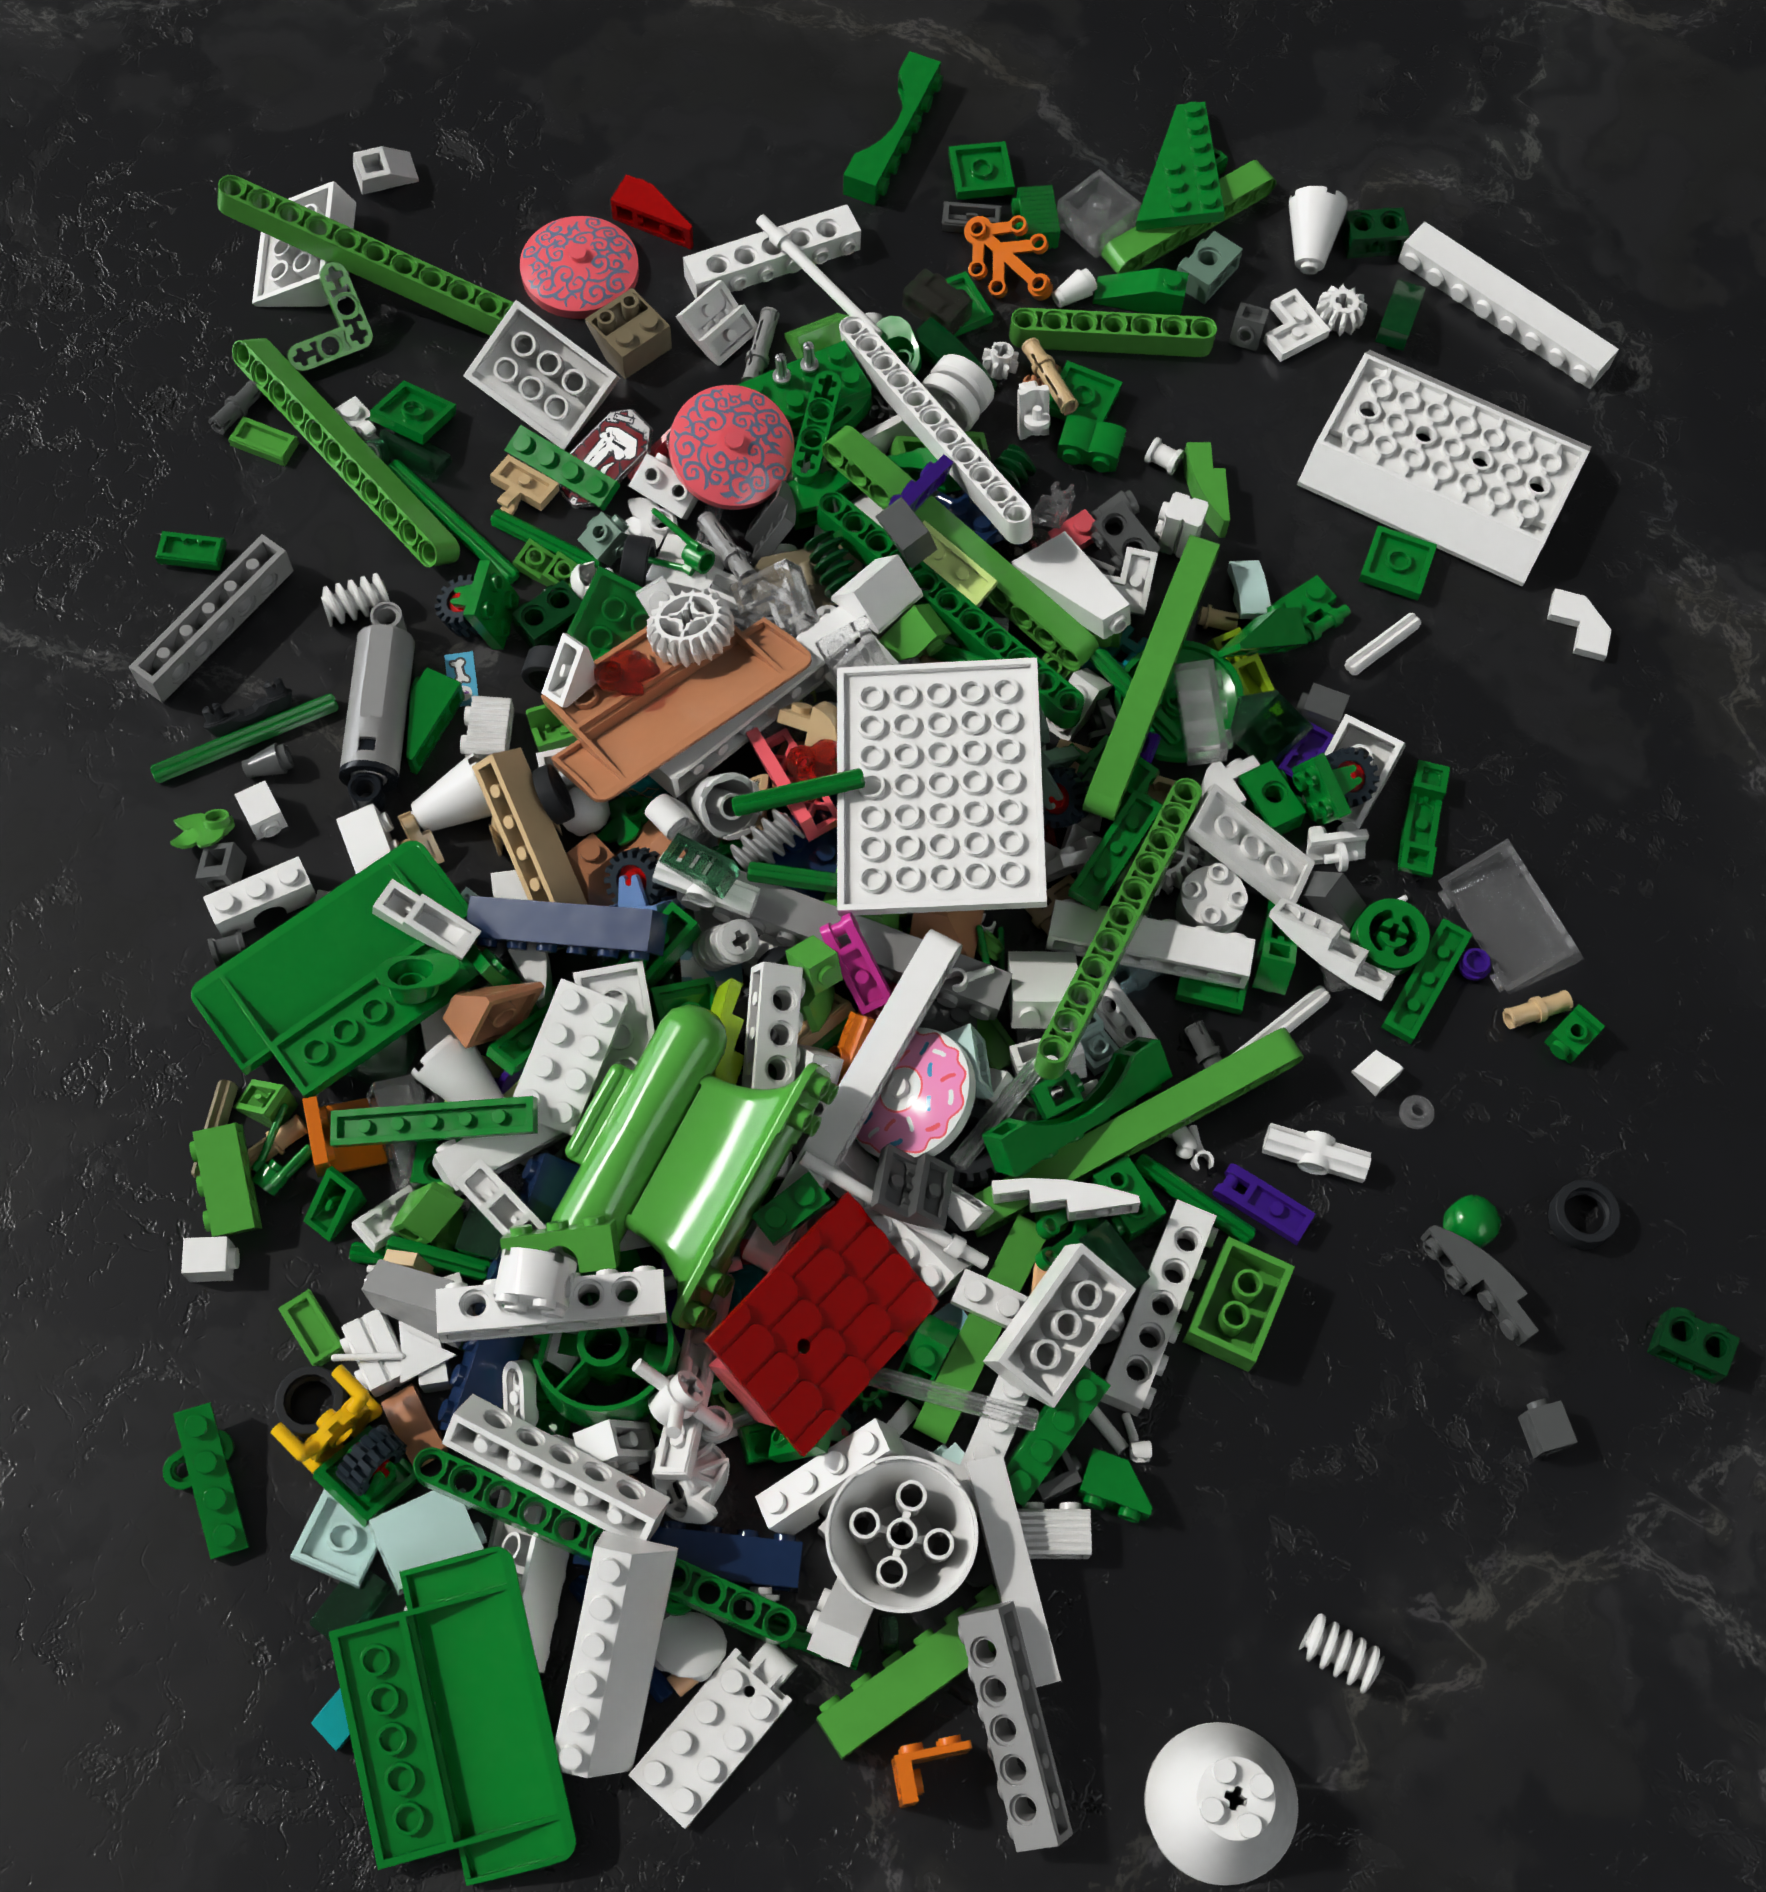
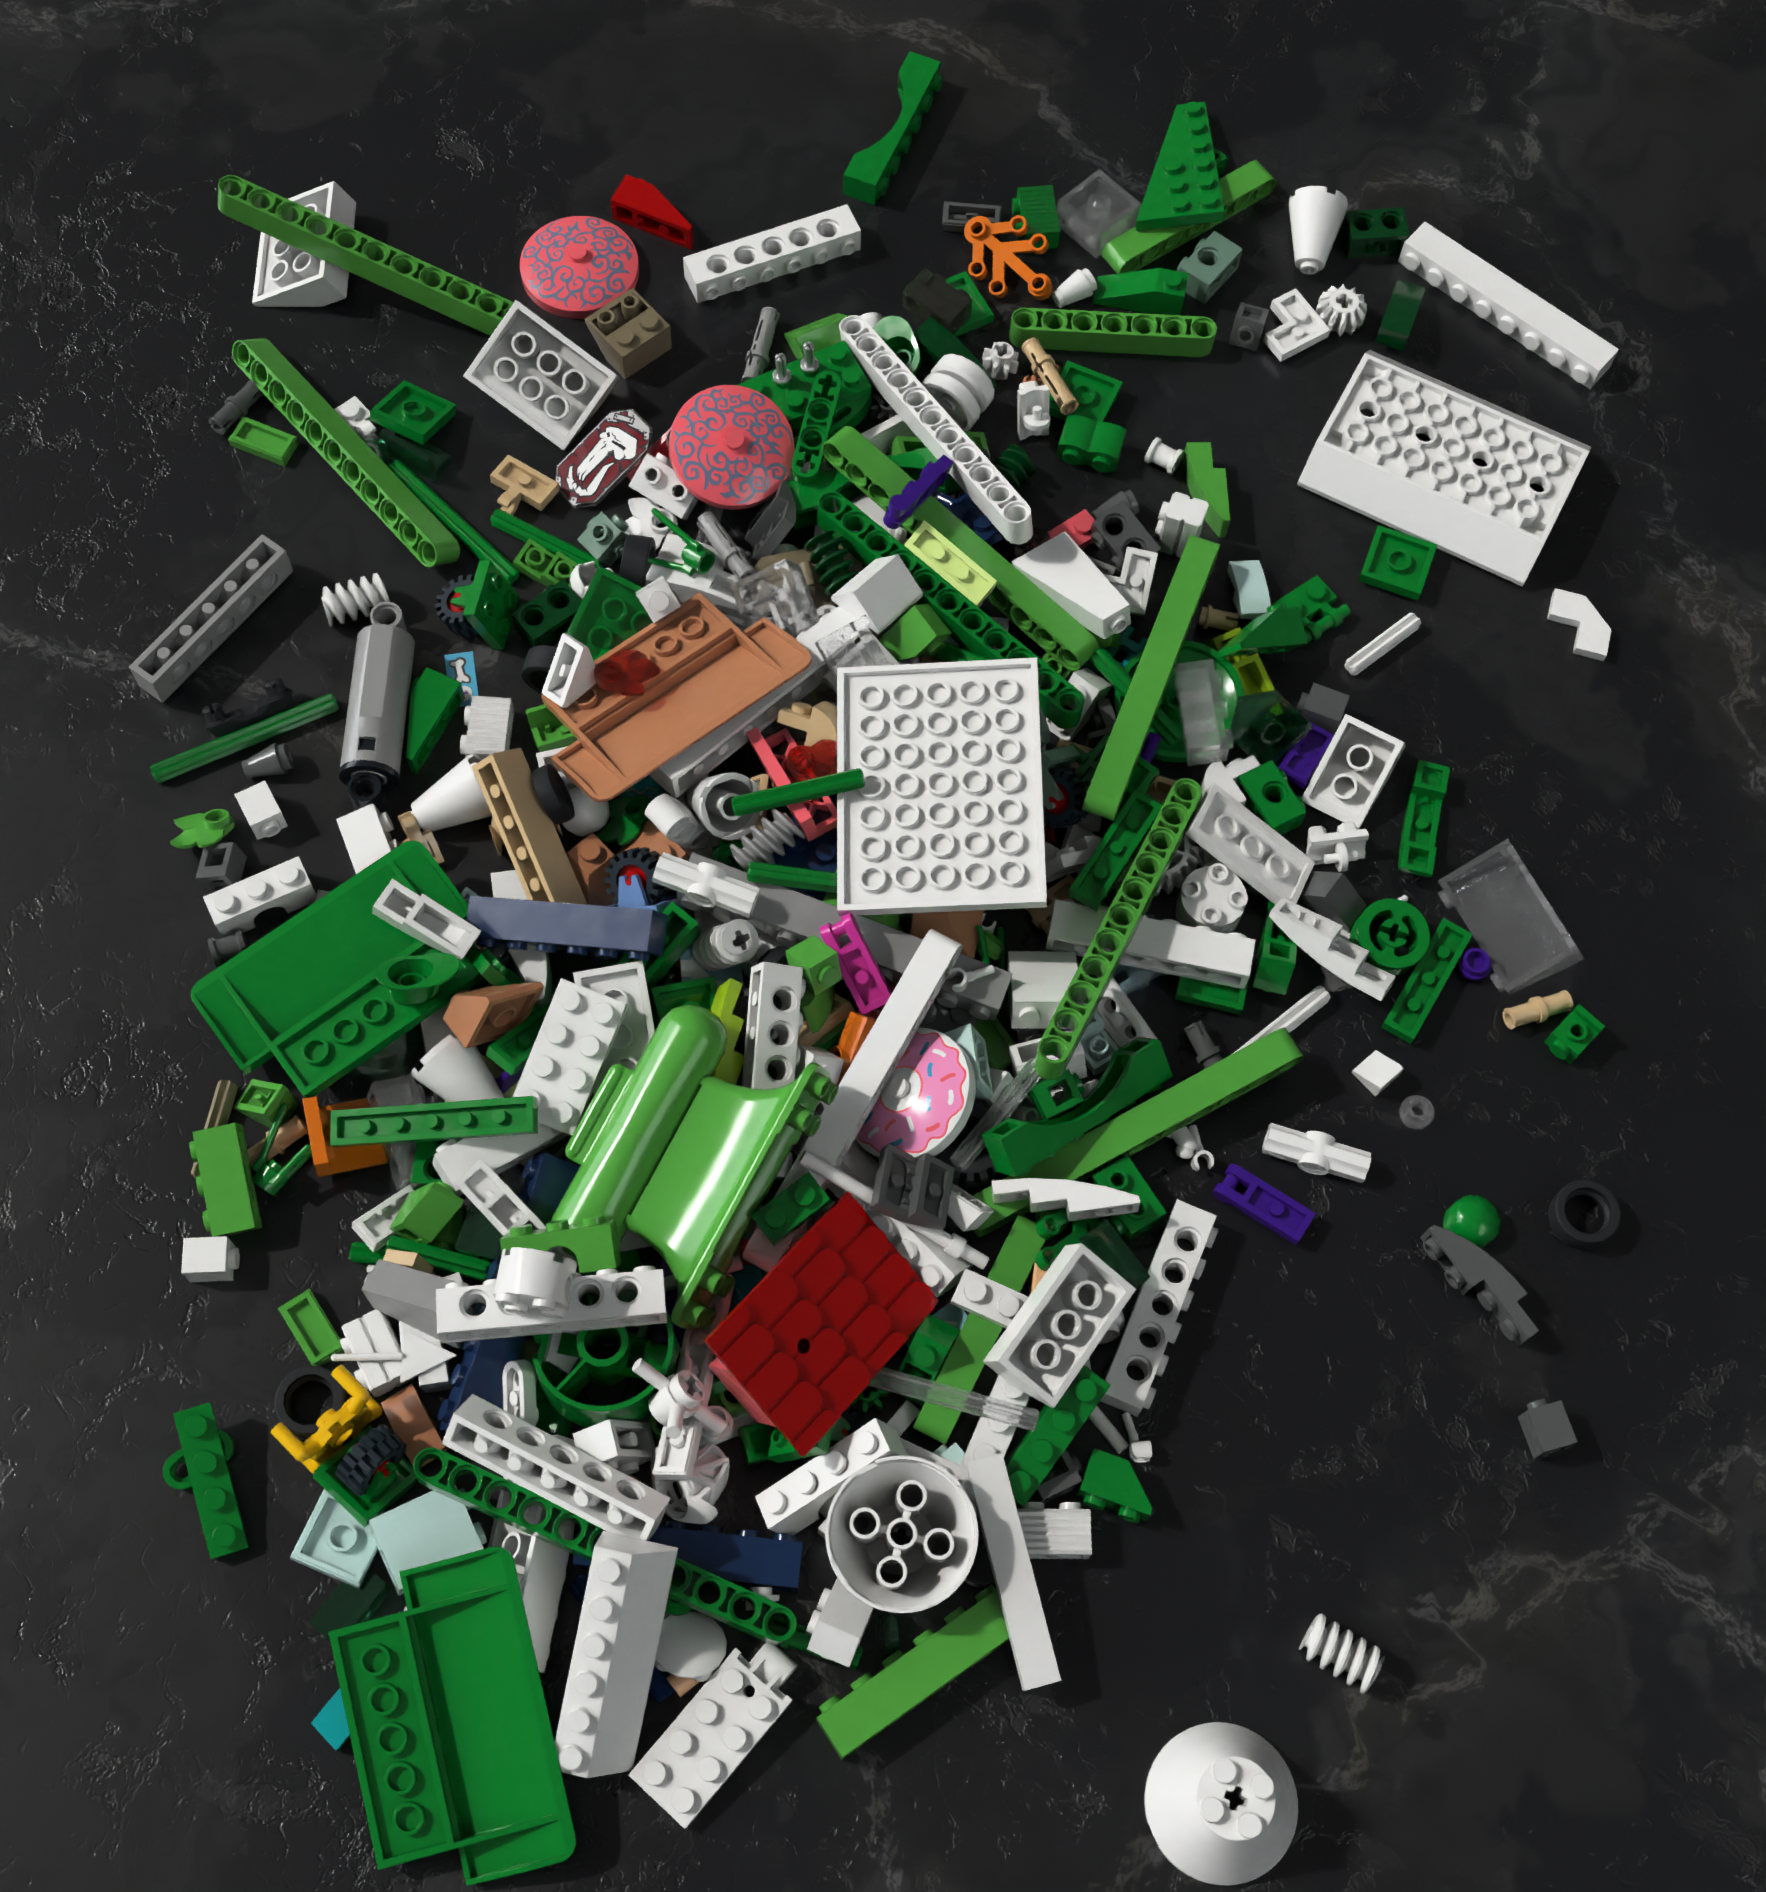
green plate [155,531,227,571] -> none
bright green beam [287,262,373,371] -> none
green slope [303,1166,367,1242] -> none
white slope [353,146,419,195] -> none
green plate [504,425,621,511] -> none
white gear [646,588,735,668] -> none
clear green slope [659,833,740,899] -> none
white slope [675,280,758,366] -> none
white bar [756,214,883,337] -> none
dark grey slope [875,497,937,568] -> none
orange bracket [891,1735,972,1808] -> none
green plate [948,141,1015,200] -> none
light grey brick [958,1601,1073,1852] -> none
clear plate [1031,481,1076,529] -> none
green axle [1134,1153,1256,1245] -> none
bright green brick [1182,1237,1295,1372] -> none
green plate [1291,747,1380,826] -> none
dark green brick [1647,1307,1740,1384] -> none

